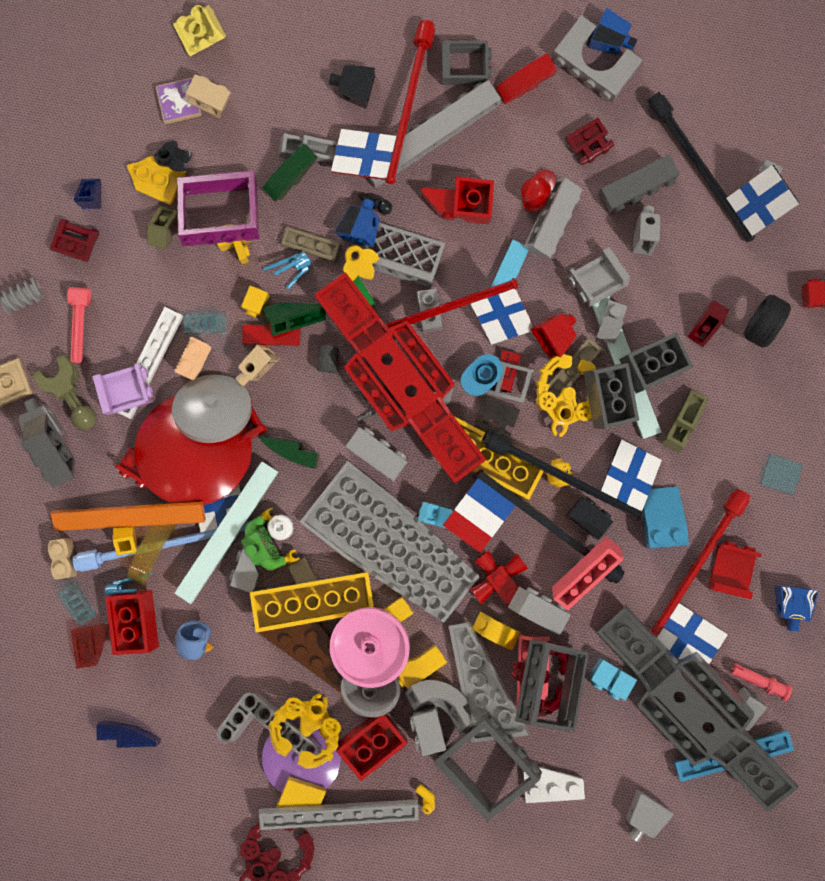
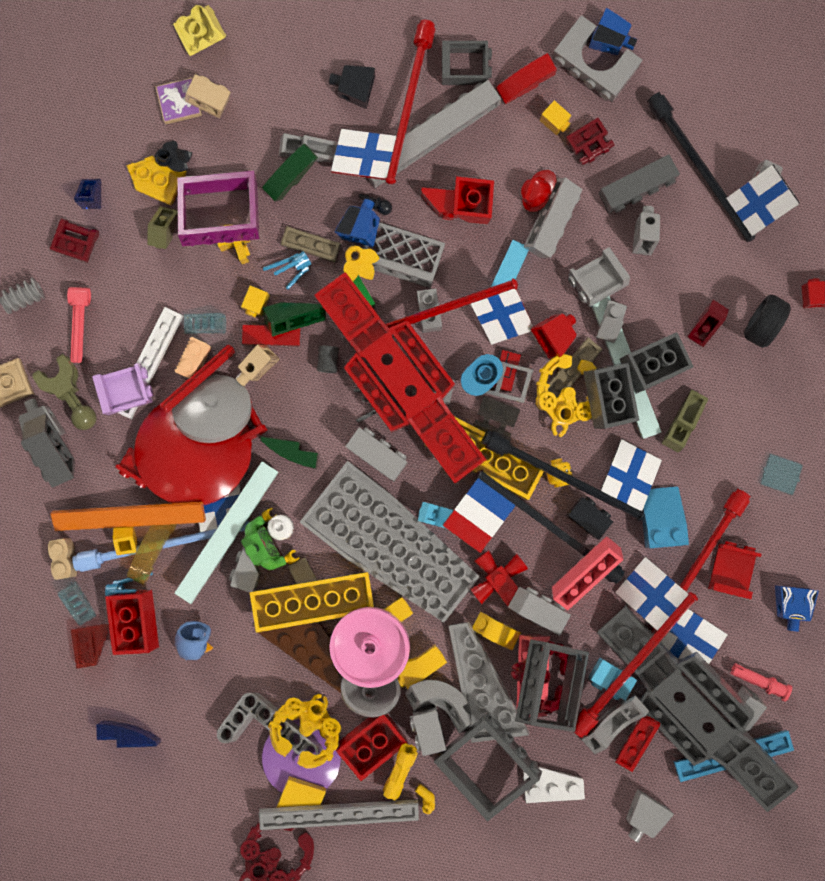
none -> red axle [160,344,235,413]
none -> yellow axle [383,743,418,800]
none -> yellow brick [540,100,572,135]
none -> flag [570,557,698,738]
none -> light grey arch [582,696,649,754]
none -> red tile [615,715,660,772]

